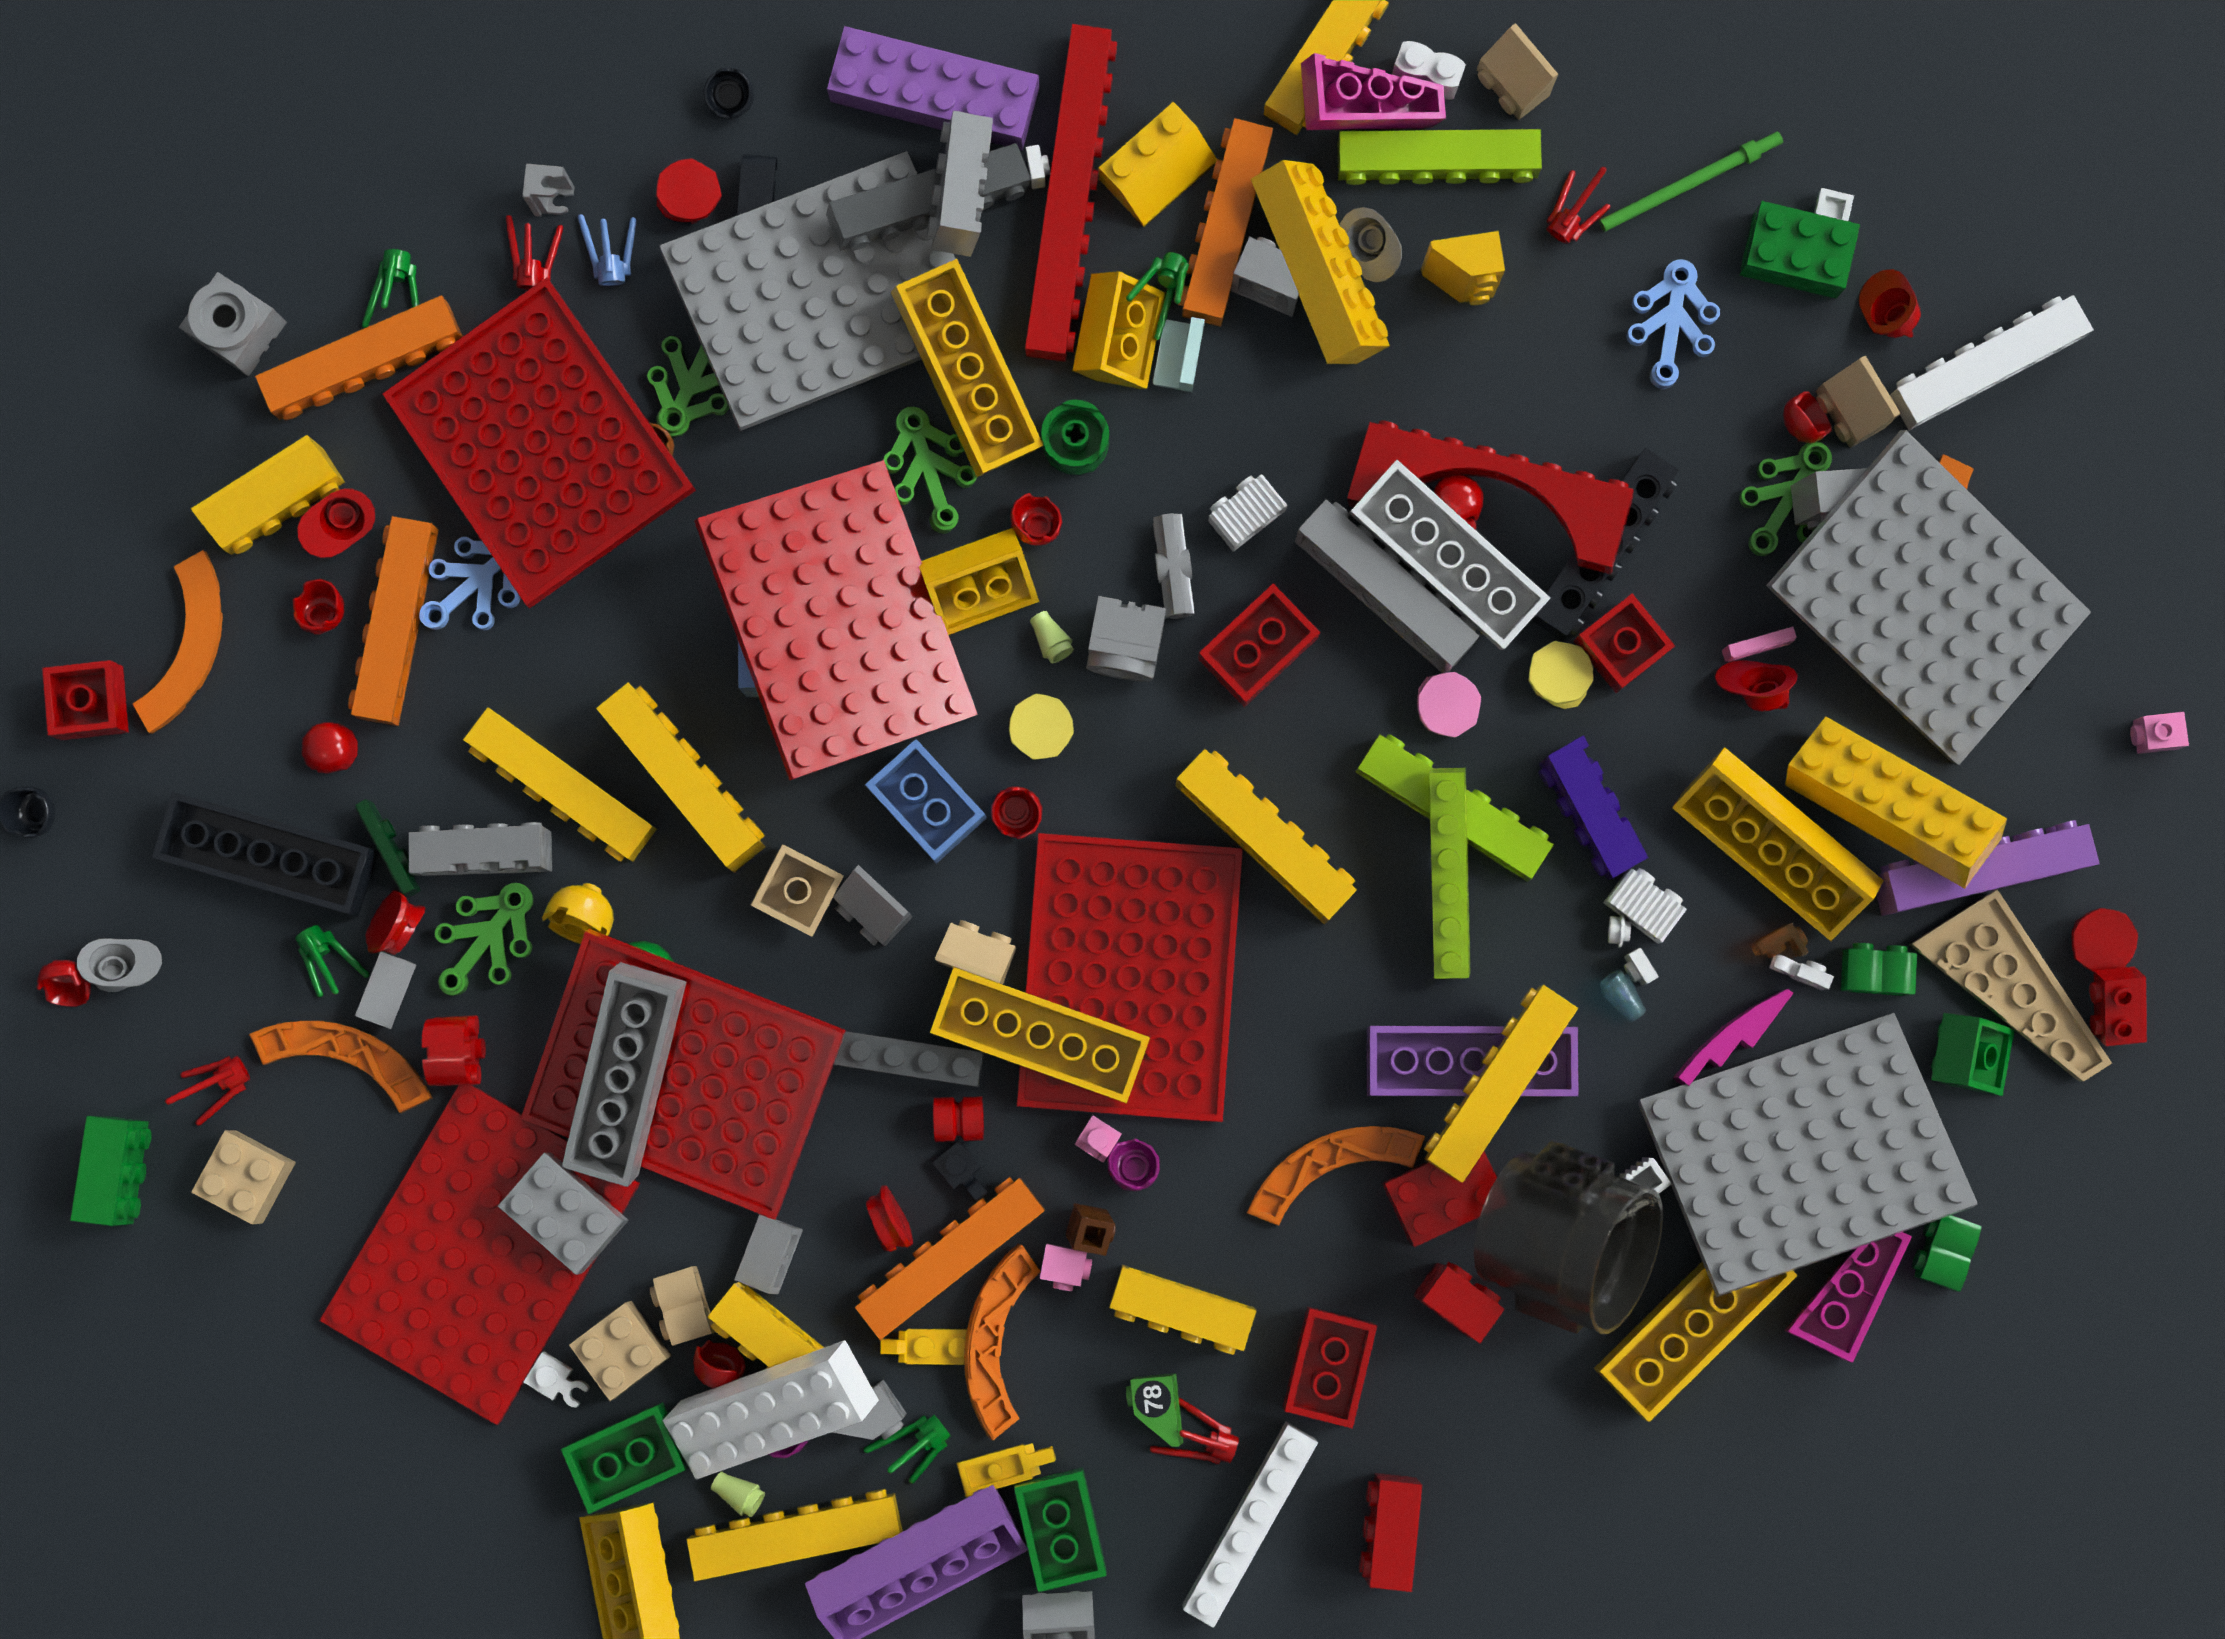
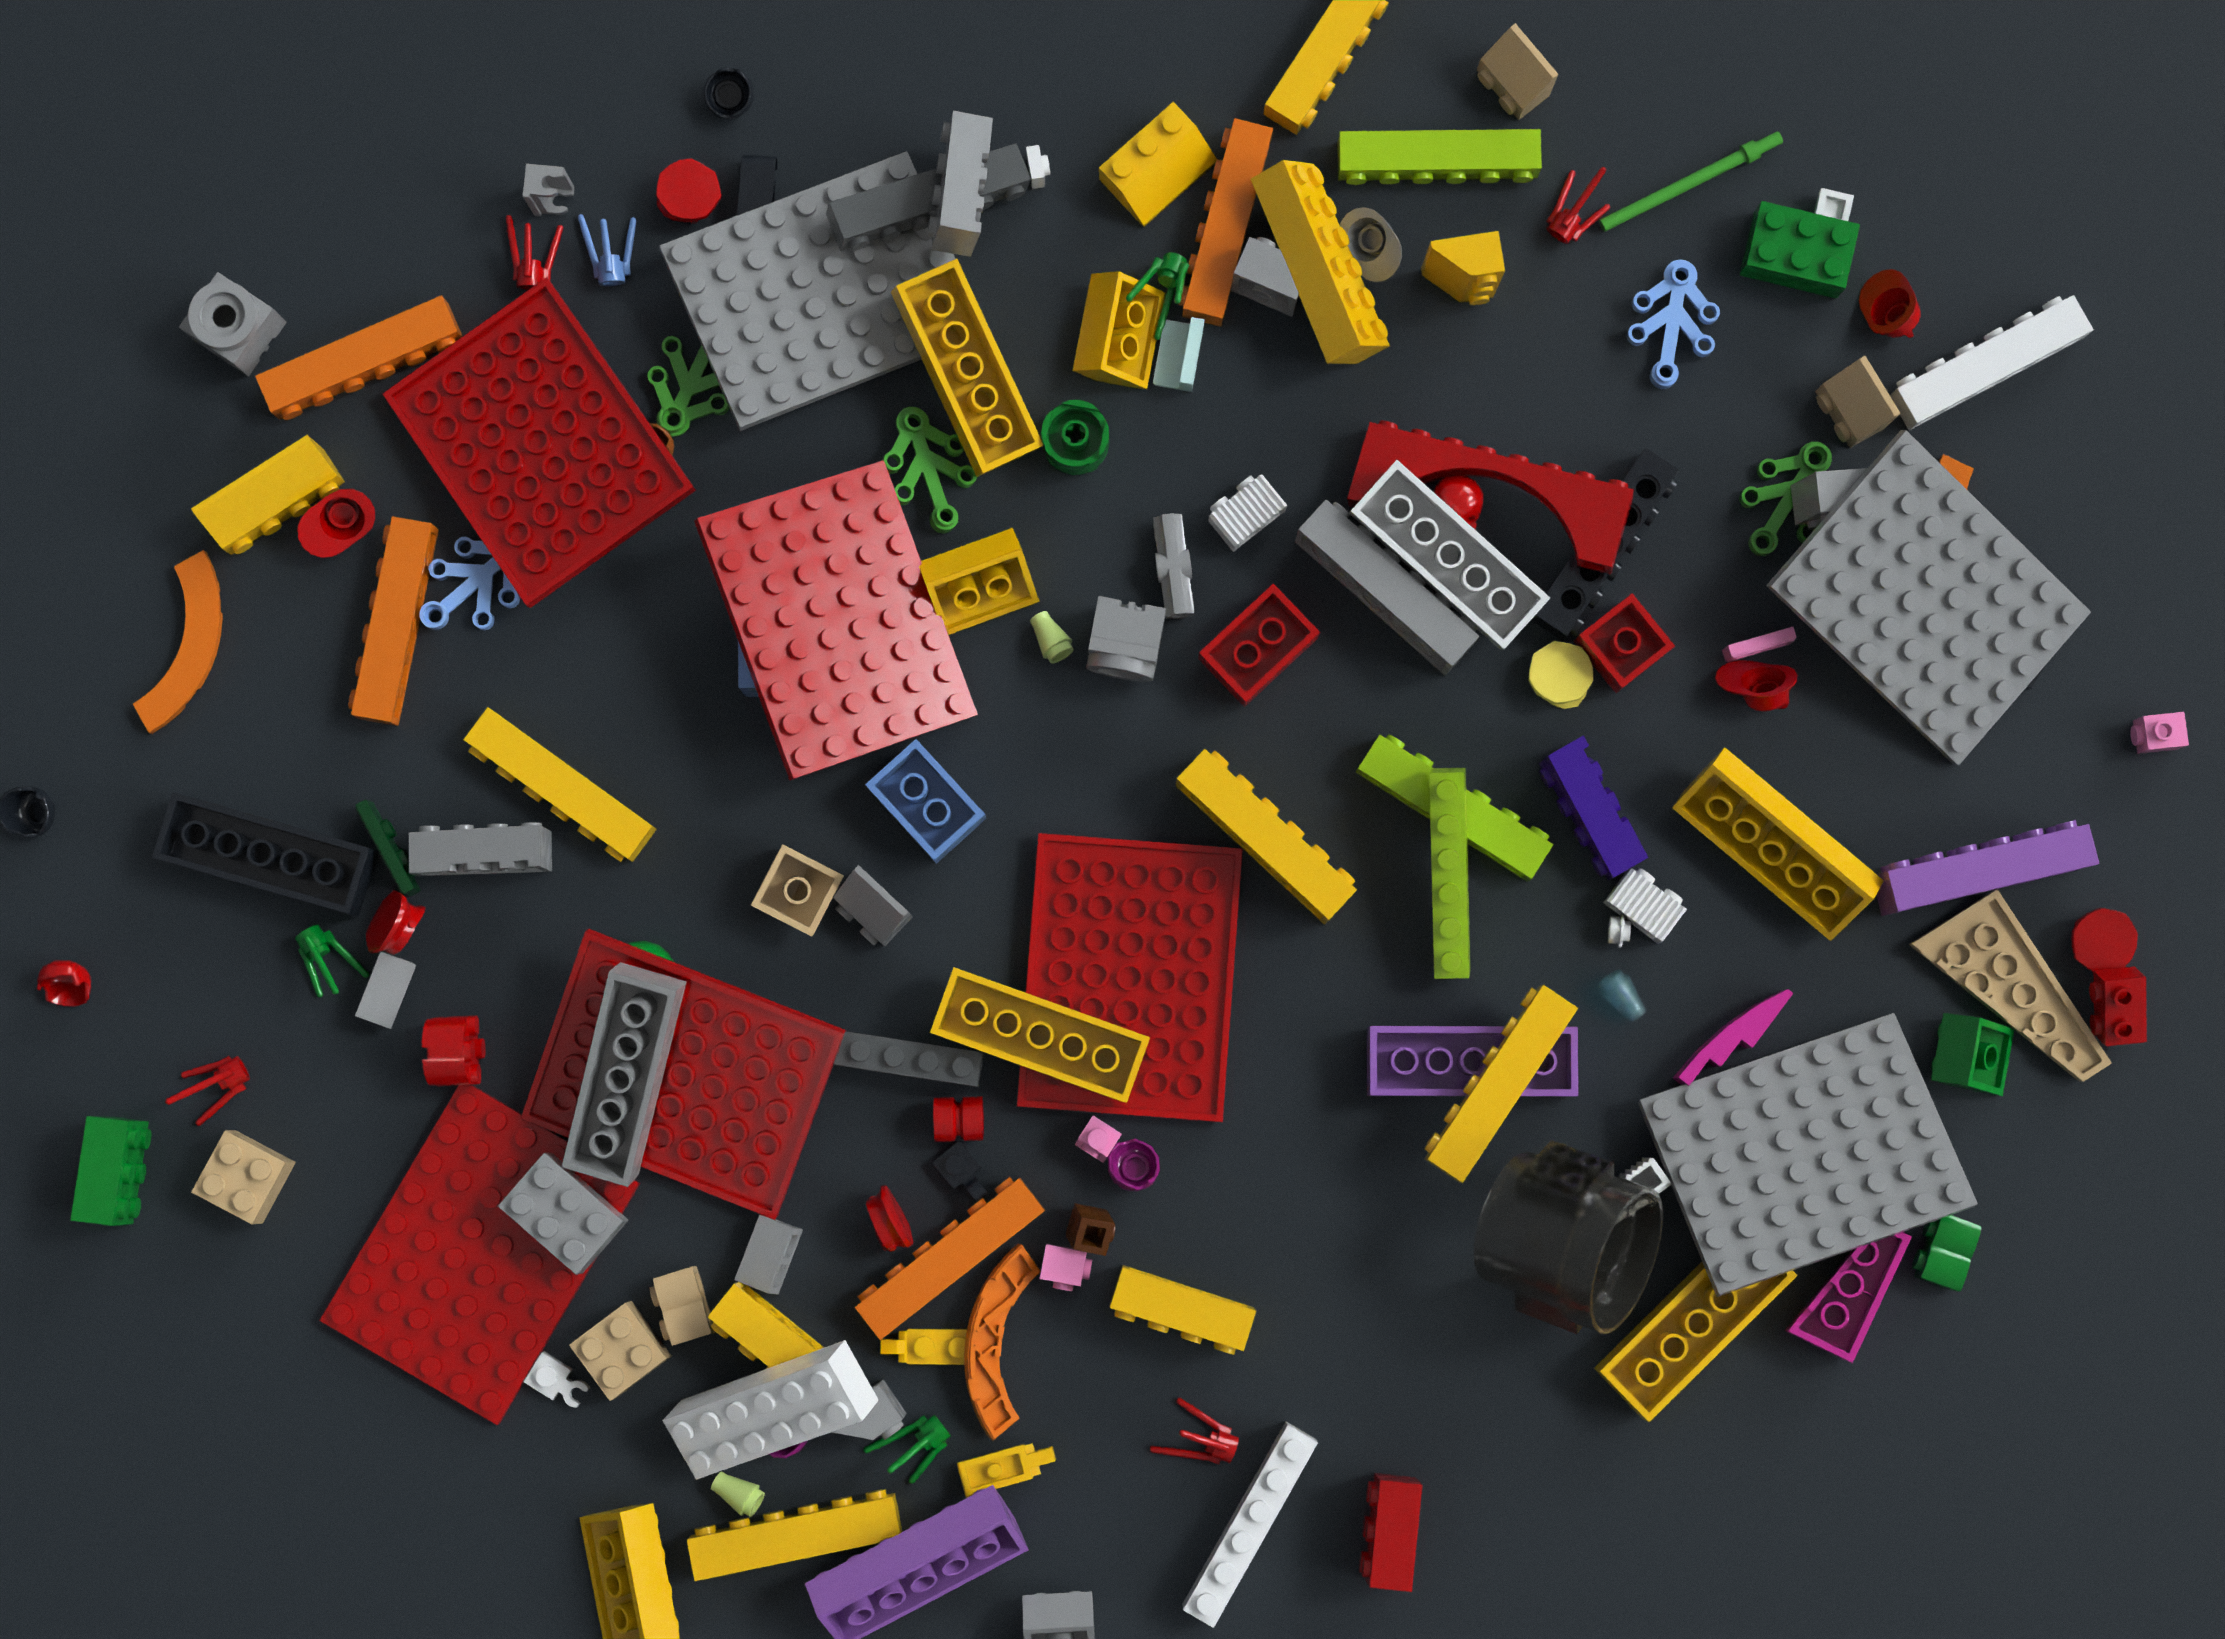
red brick [42,660,129,740] -> none
light grey piece [77,938,162,992] -> none
orange tile [249,1021,433,1113] -> none
red hair [293,579,345,635] -> none
red hair [301,722,358,774] -> none
green plant [362,249,419,328] -> none
bright green plant [435,883,533,996] -> none
yellow cylinder [542,883,614,944] -> none
green brick [561,1402,689,1514] -> none
yellow brick [596,682,766,873] -> none
red hair [693,1340,746,1389] -> none
medium lavender brick [827,26,1040,150] -> none
tan slope [935,920,1016,985] -> none
red hair [991,786,1043,839] -> none
light yellow hat [1008,693,1074,760] -> none
red hair [1010,493,1063,546] -> none
green brick [1014,1467,1107,1592] -> none
red brick [1025,24,1118,362] -> none
bright green slope [1126,1373,1184,1447] -> none
orange tile [1247,1126,1425,1226] -> none
red brick [1283,1306,1377,1429] -> none
dark pink wedge [1301,53,1446,130] -> none
red brick [1382,1151,1509,1247] -> none
white brick [1392,41,1466,100] -> none
red brick [1413,1262,1505,1343] -> none
bright pink hat [1417,672,1481,738] -> none
white plate [1624,947,1659,986] -> none
clear orange bracket [1749,923,1809,958] -> none
white plate [1769,954,1834,991] -> none
red hair [1783,391,1832,444] -> none
yellow brick [1785,716,2007,889] -> none
green brick [1841,943,1917,996] -> none

